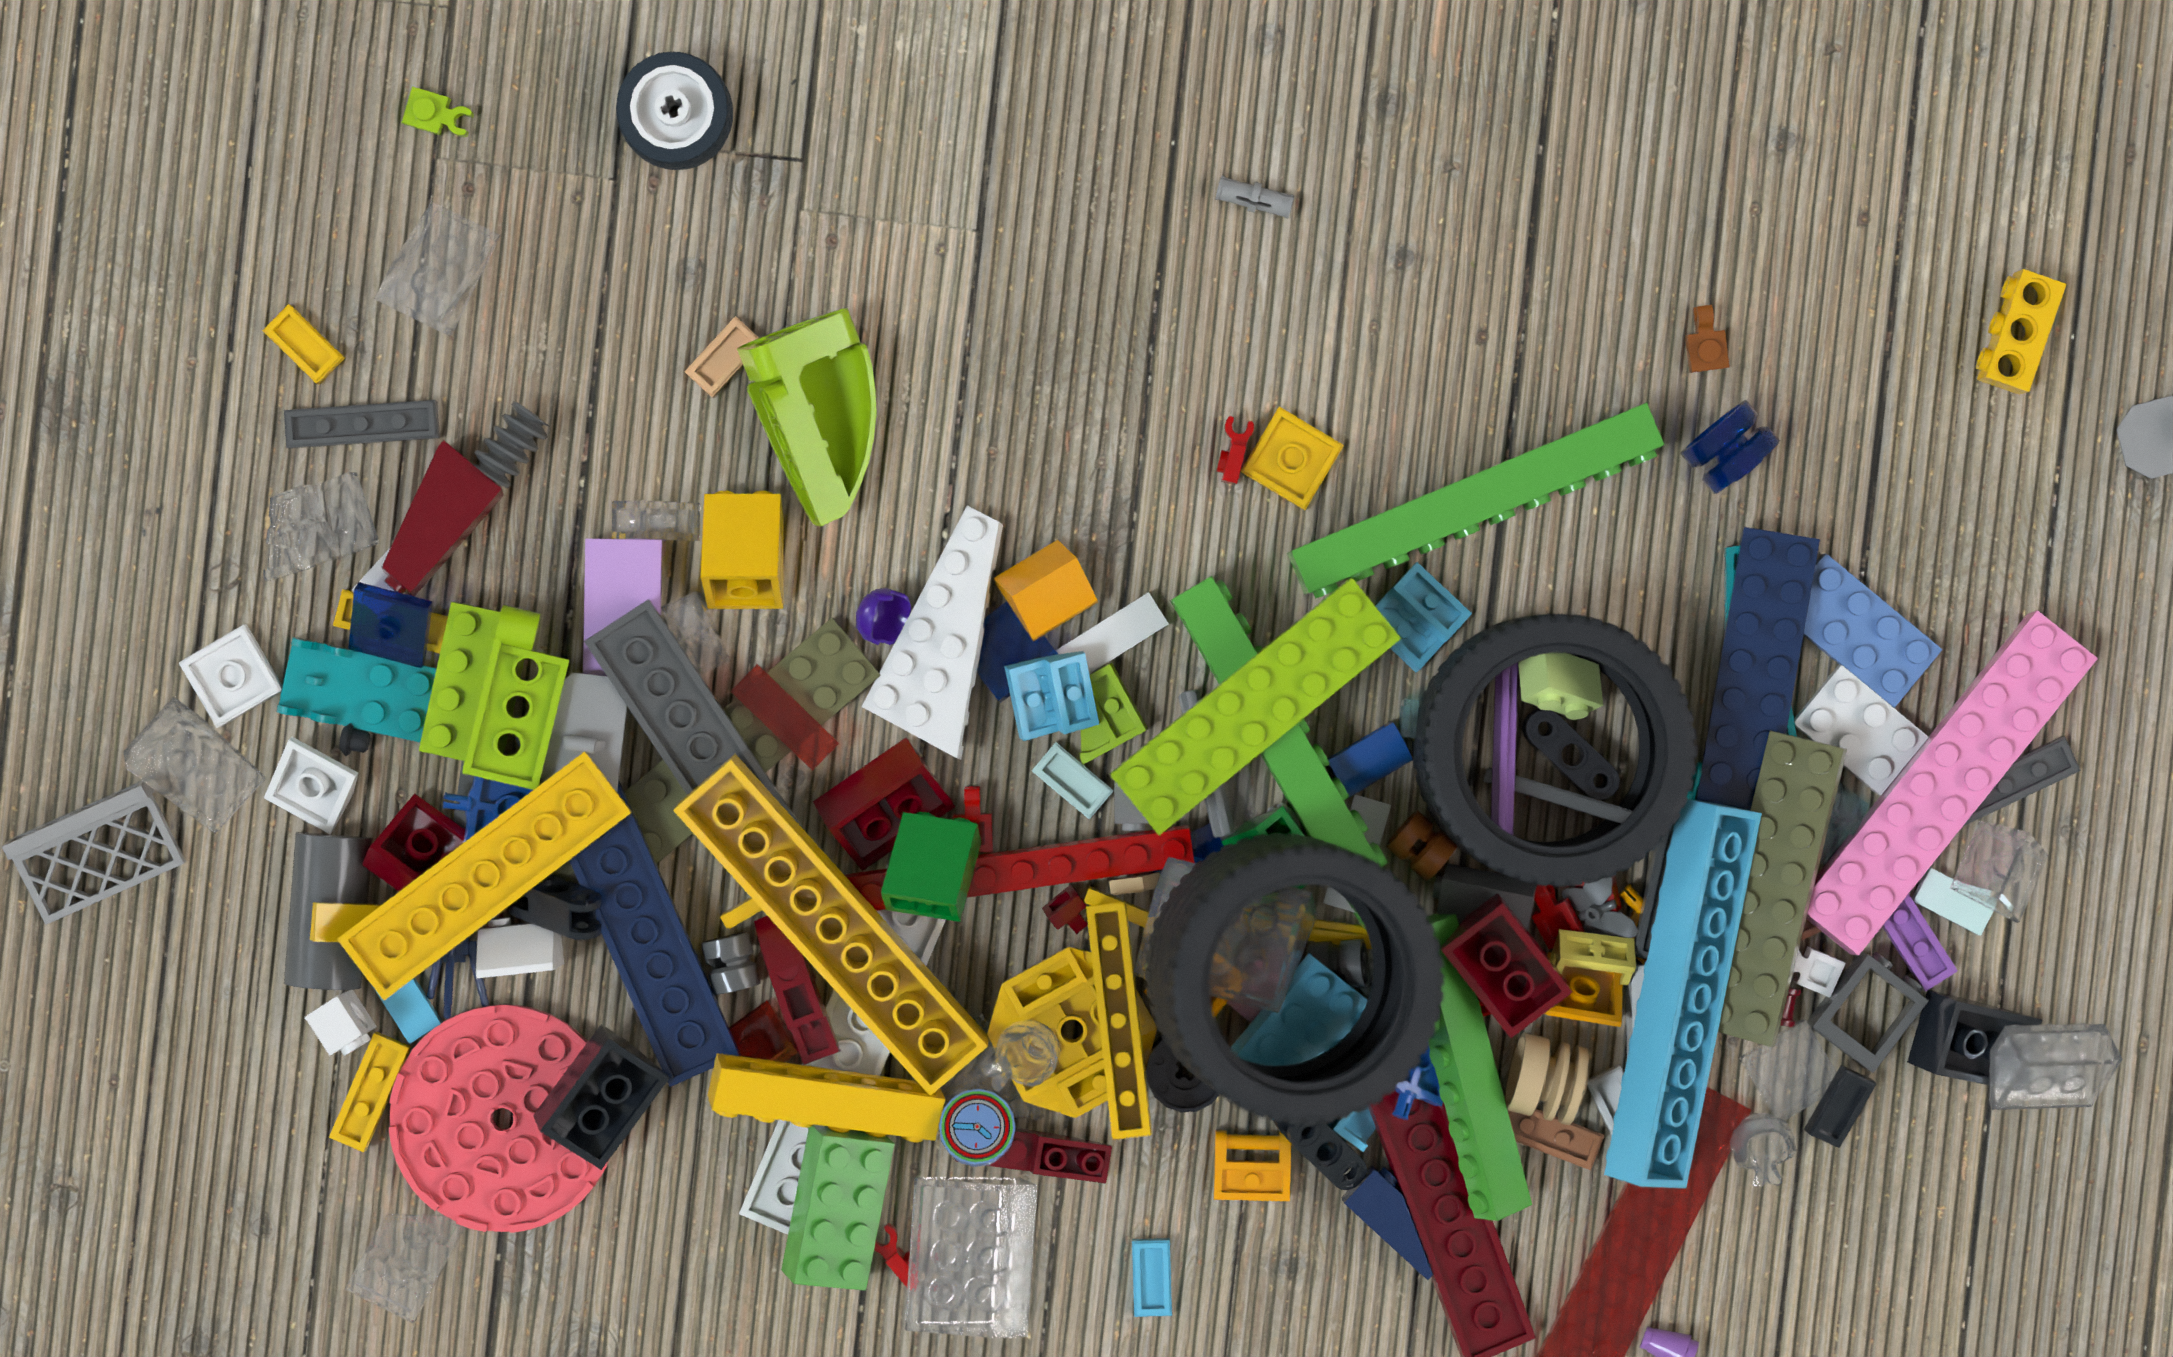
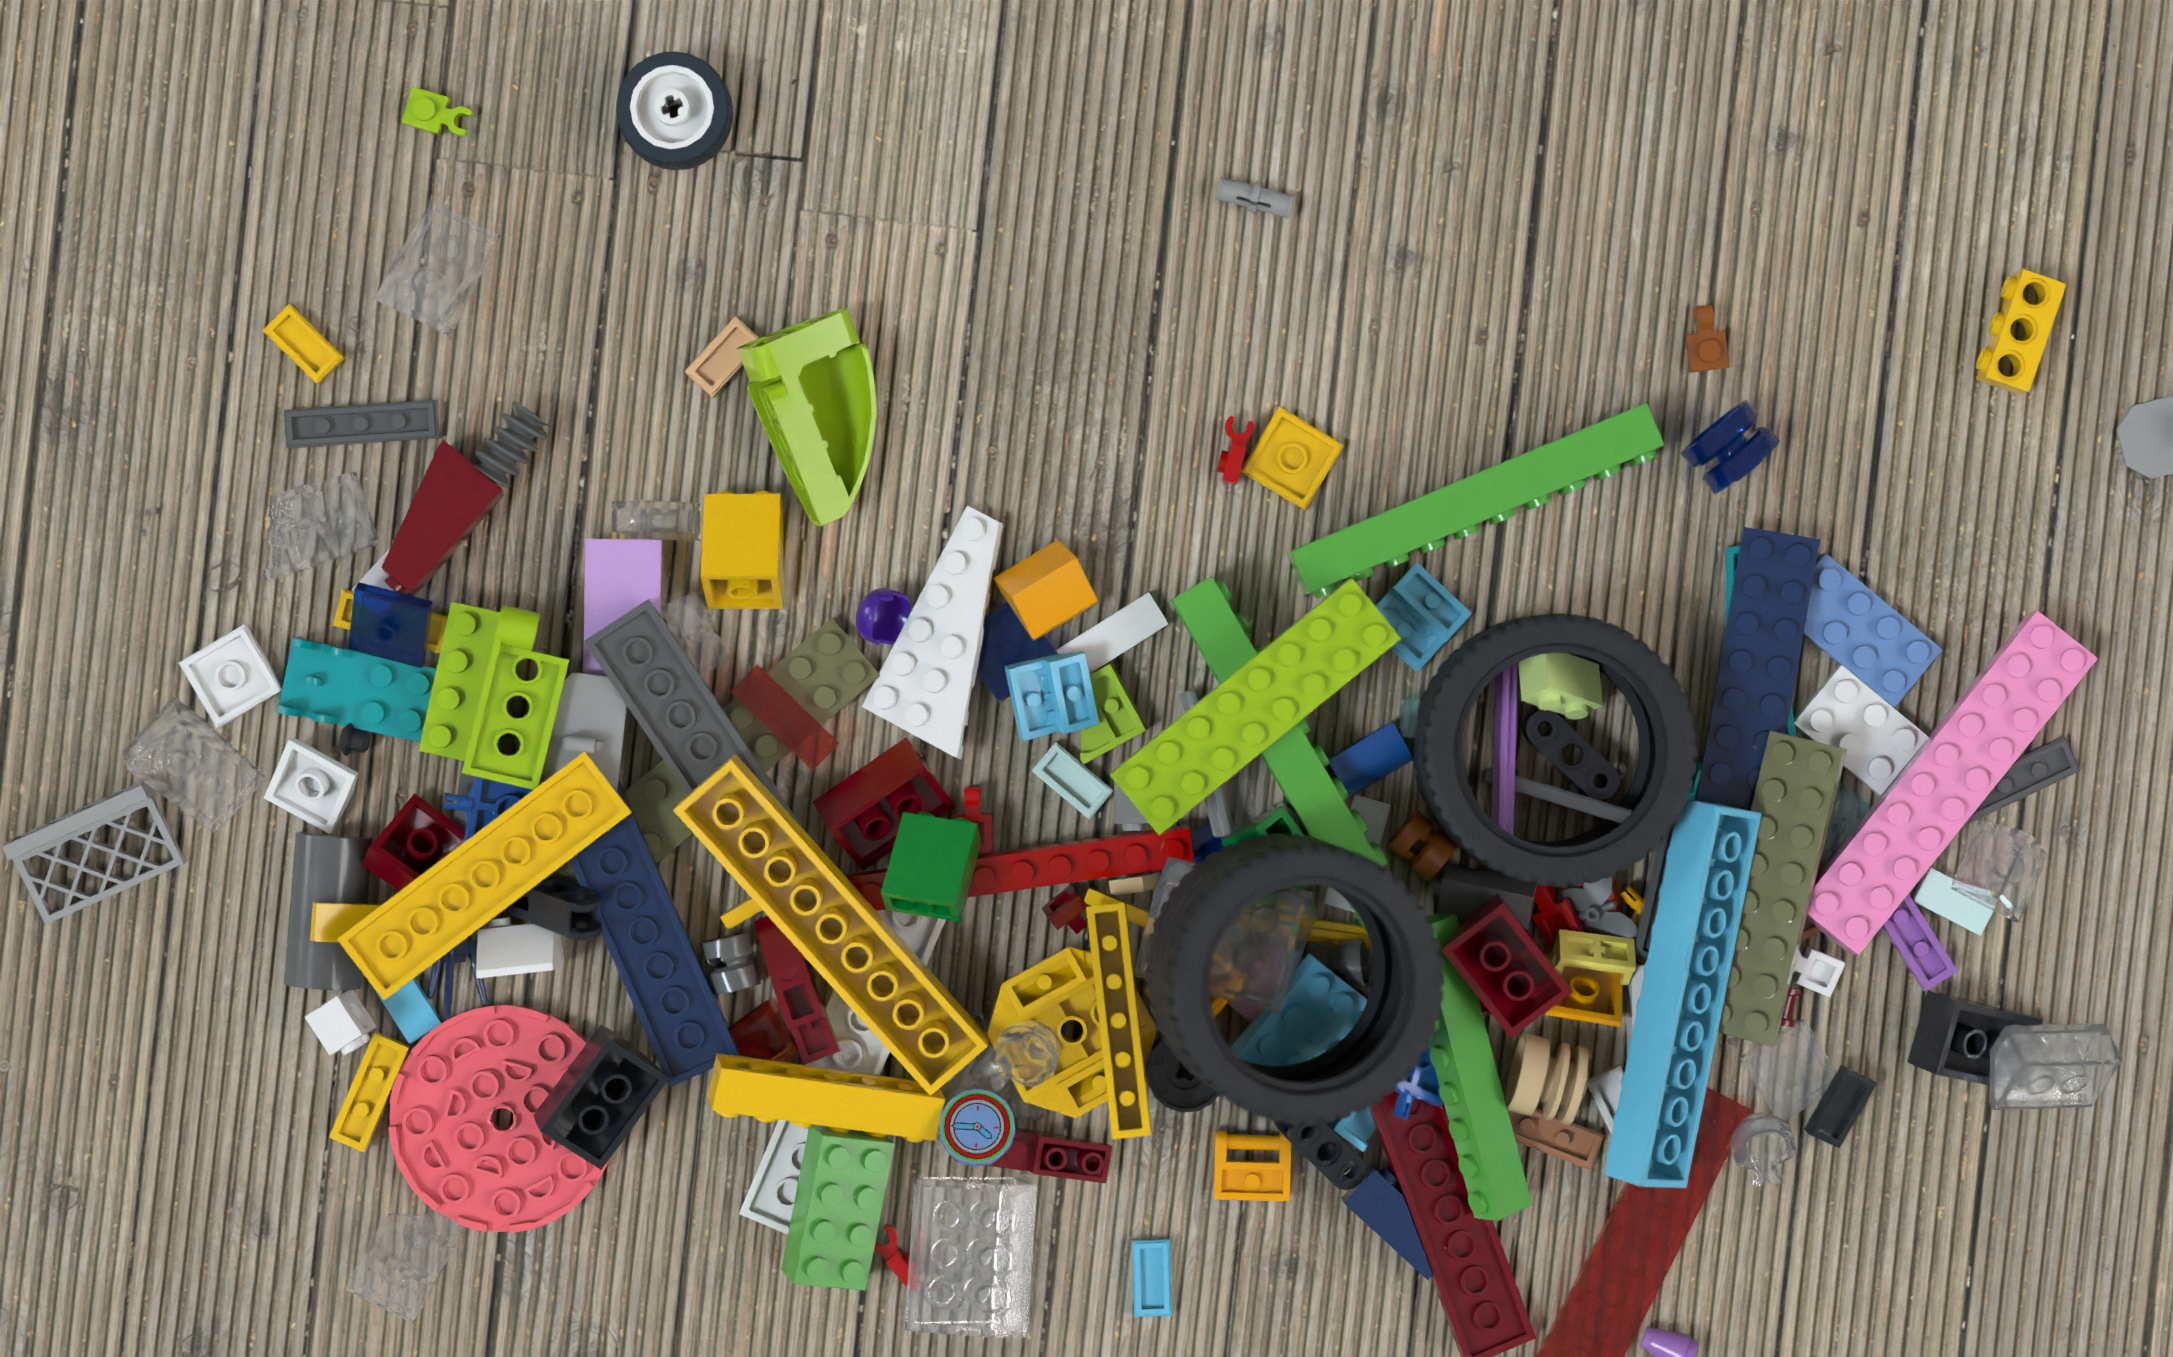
dark grey window [1806,952,1929,1073] -> none

